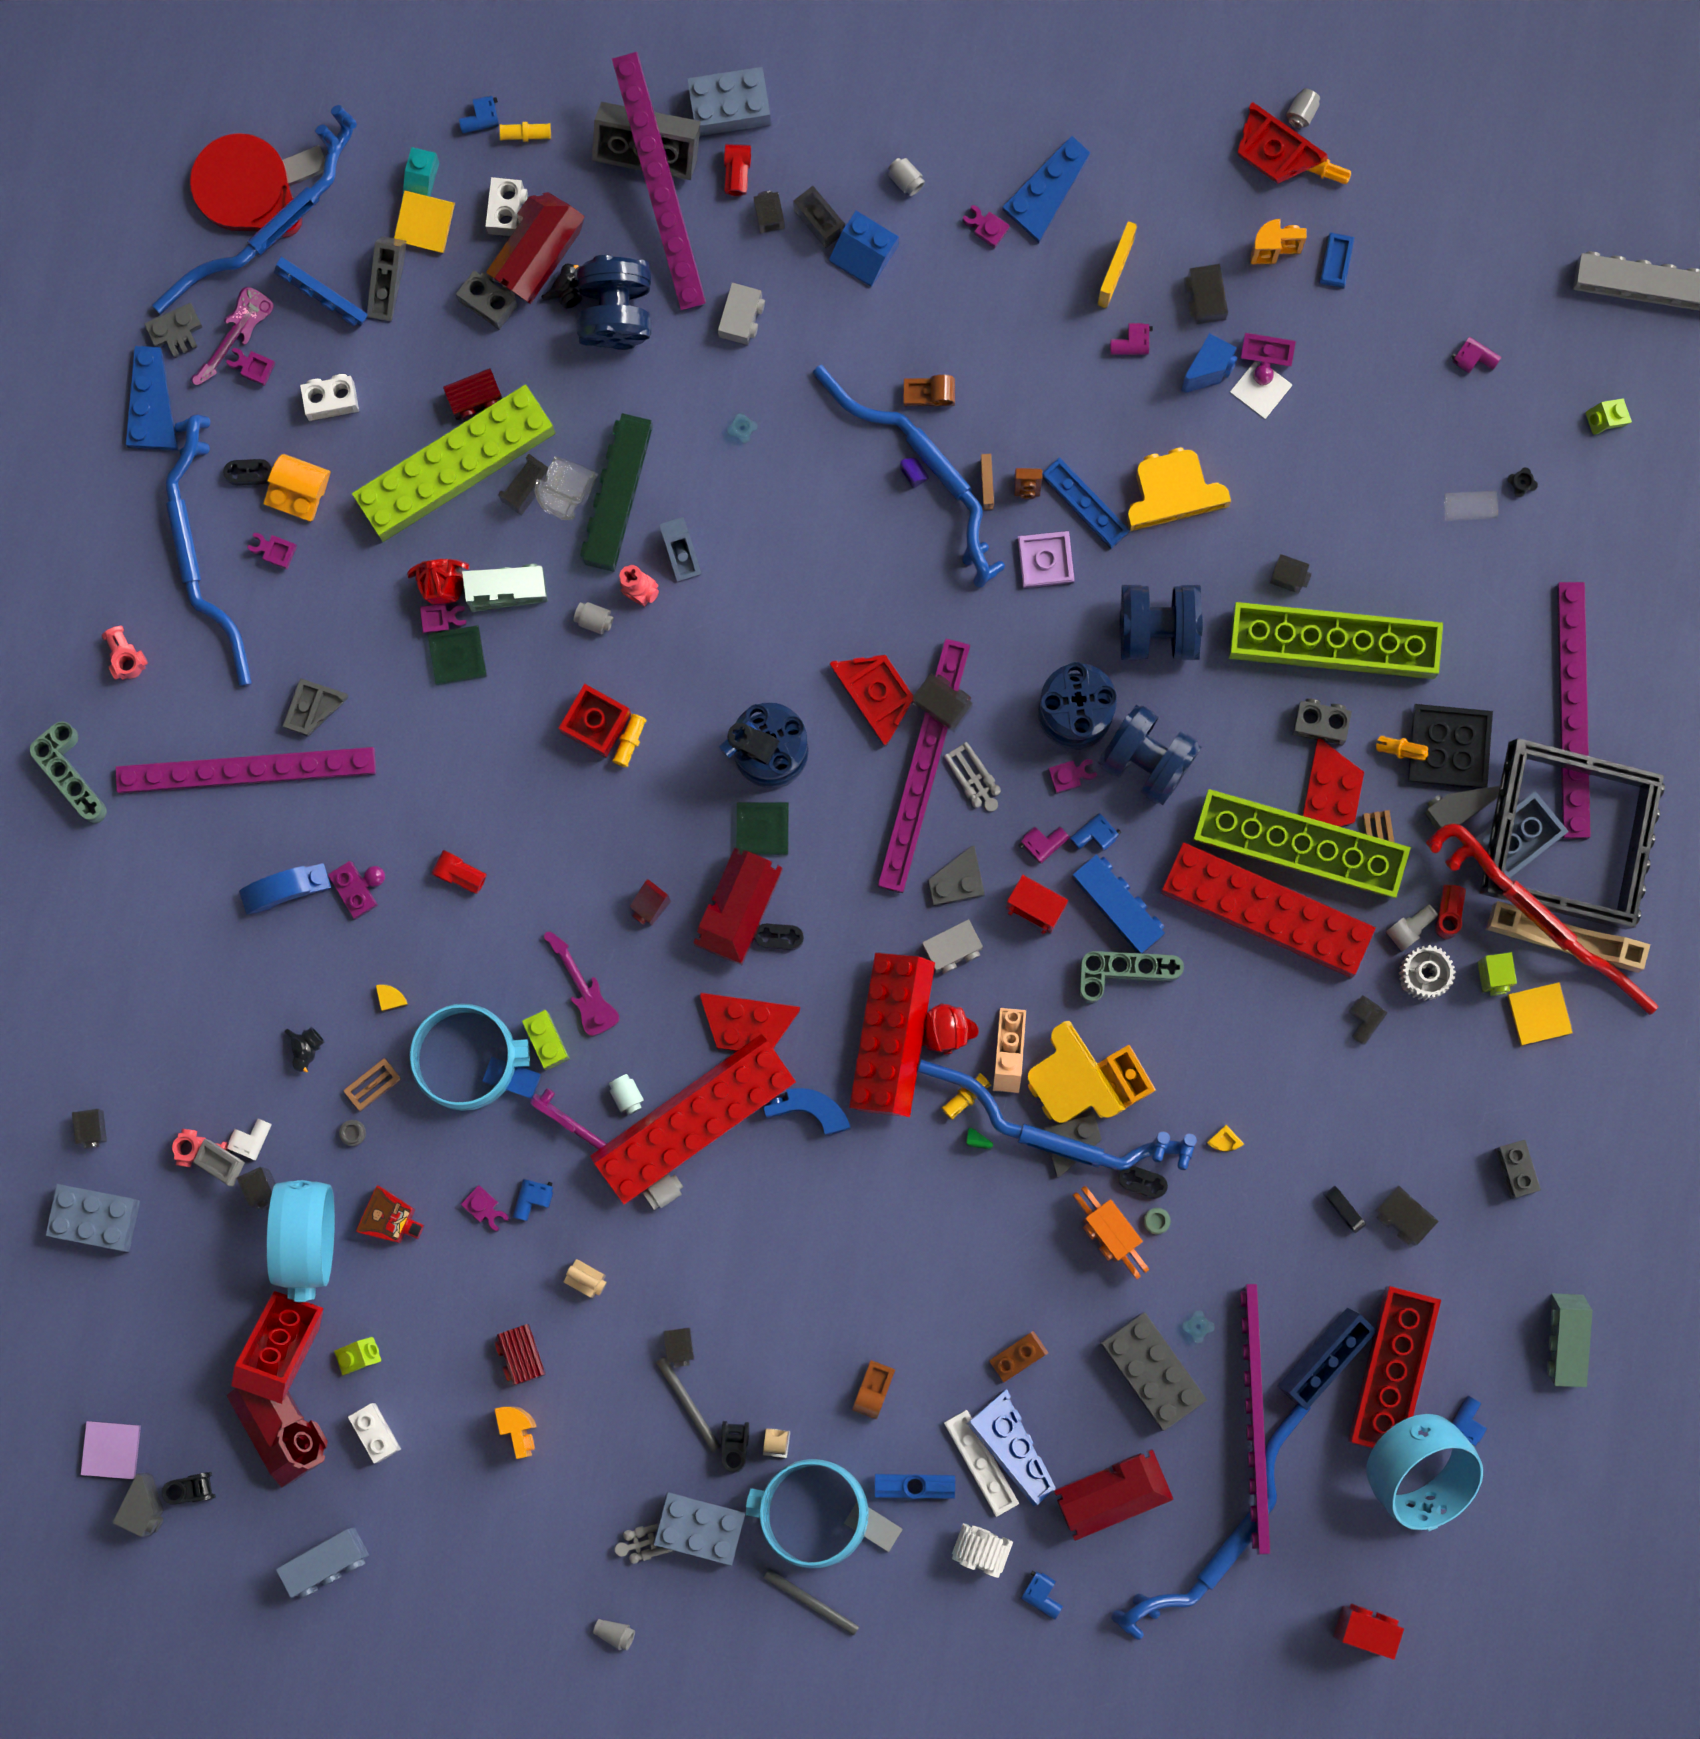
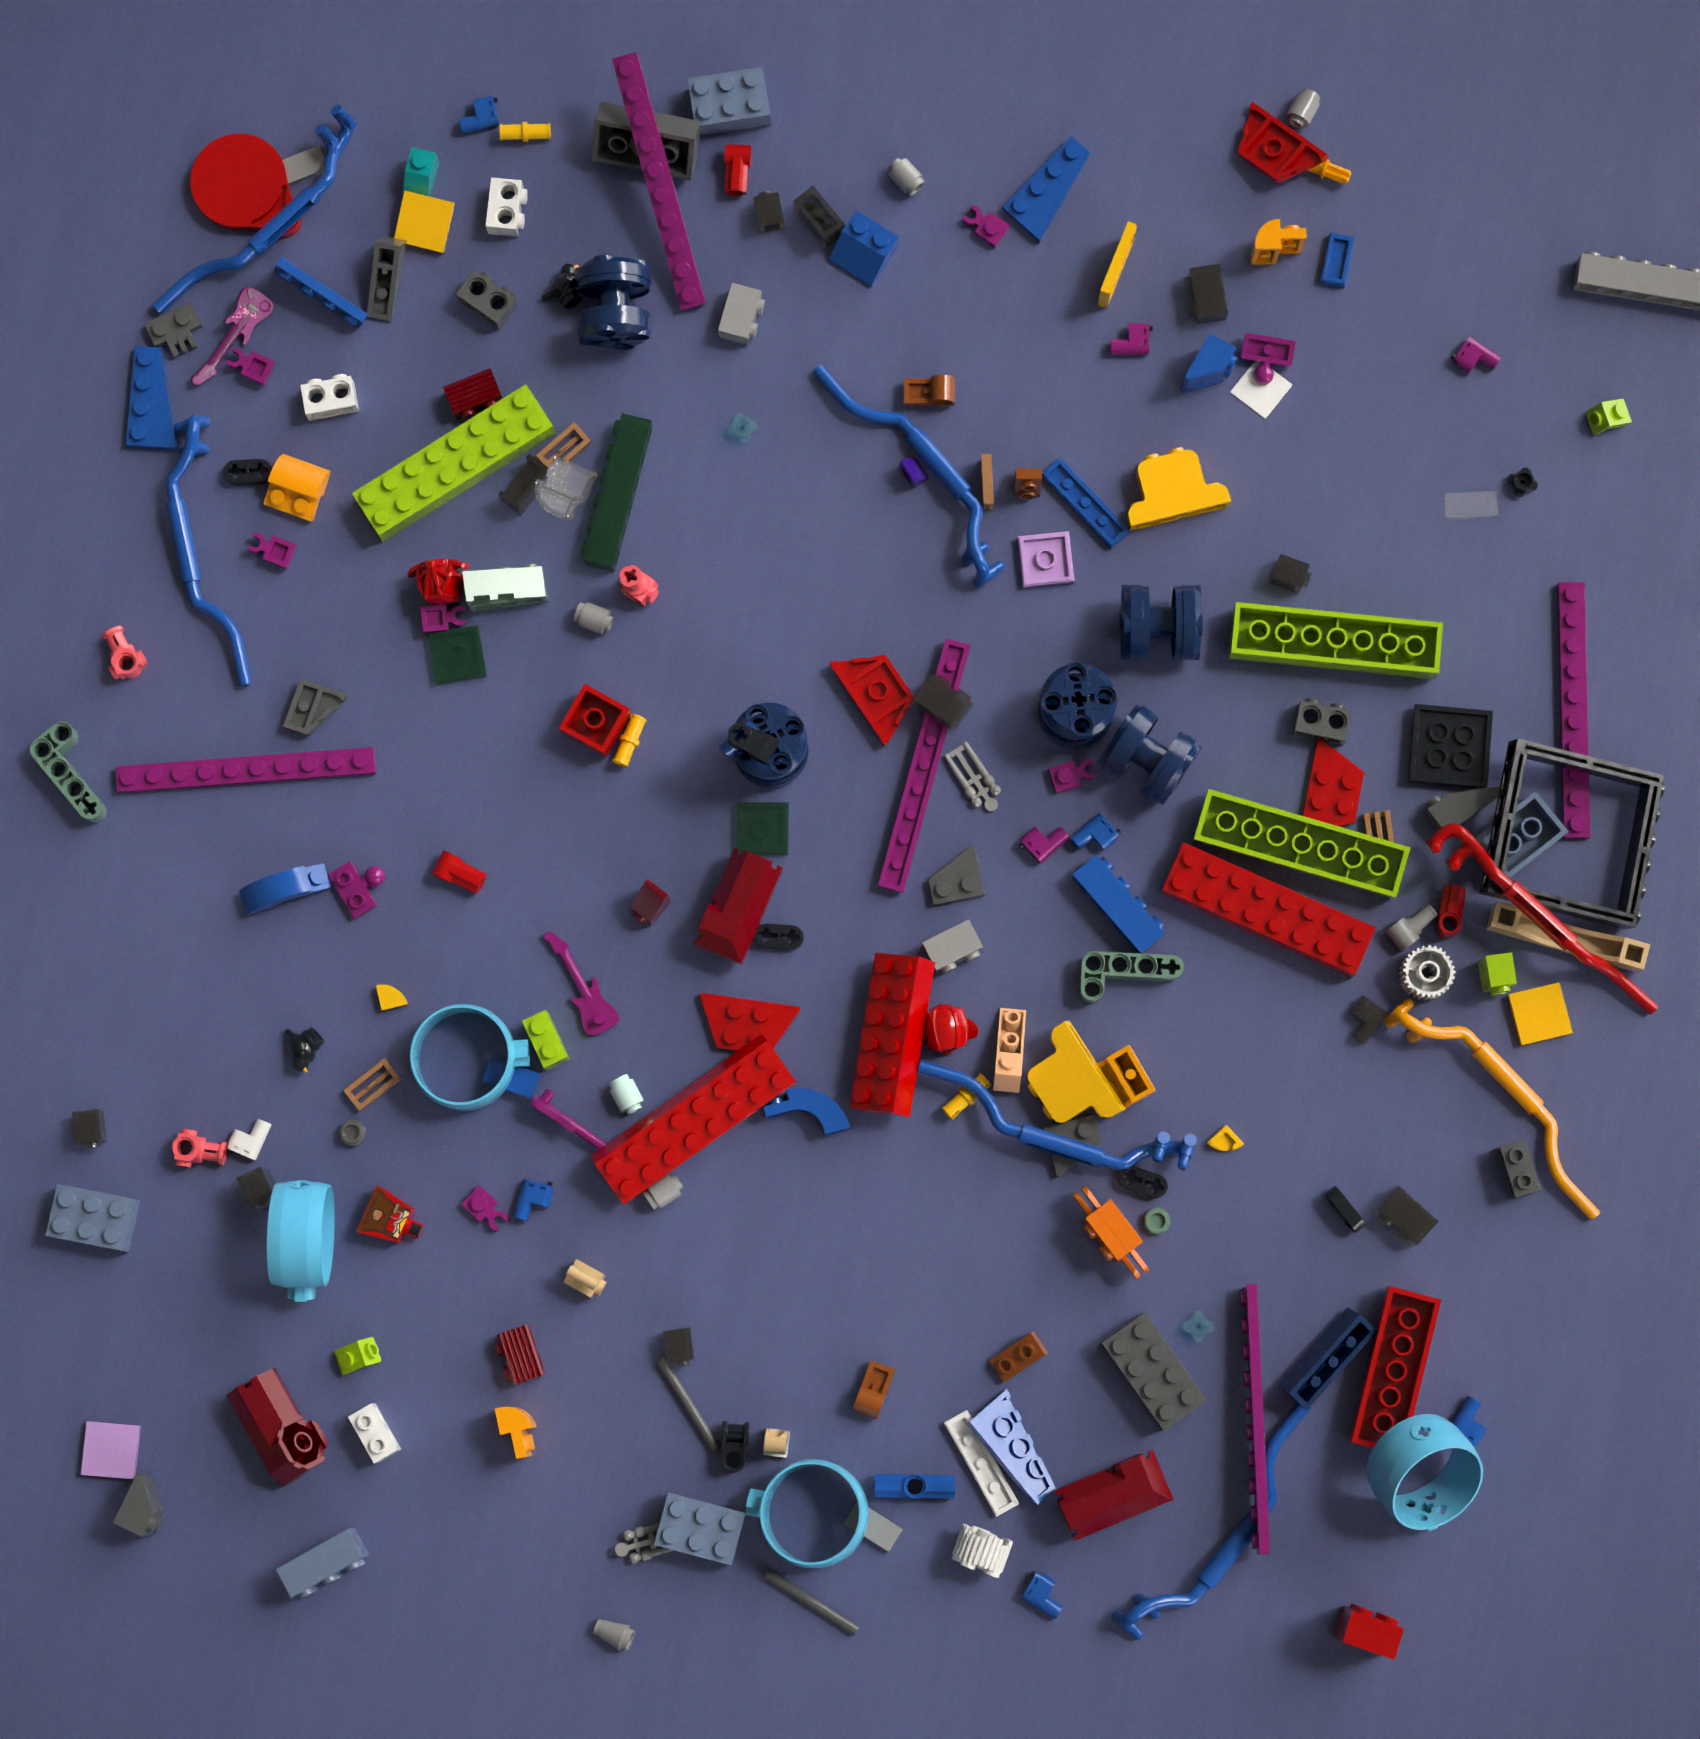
black piece [162,1472,216,1504] -> none
light grey tile [193,1139,245,1186] -> none
red brick [231,1291,324,1404] -> none
dark red brick [486,192,585,304] -> none
sand blue slope [659,517,701,582] -> none
green slope [966,1128,993,1150] -> none
red container [1006,875,1069,934] -> none
light orange axle [1376,735,1428,761] -> none
sand green wedge [1547,1293,1593,1387] -> none
none -> medium nougat tile [536,422,592,476]
none -> light orange piece [1384,998,1600,1220]

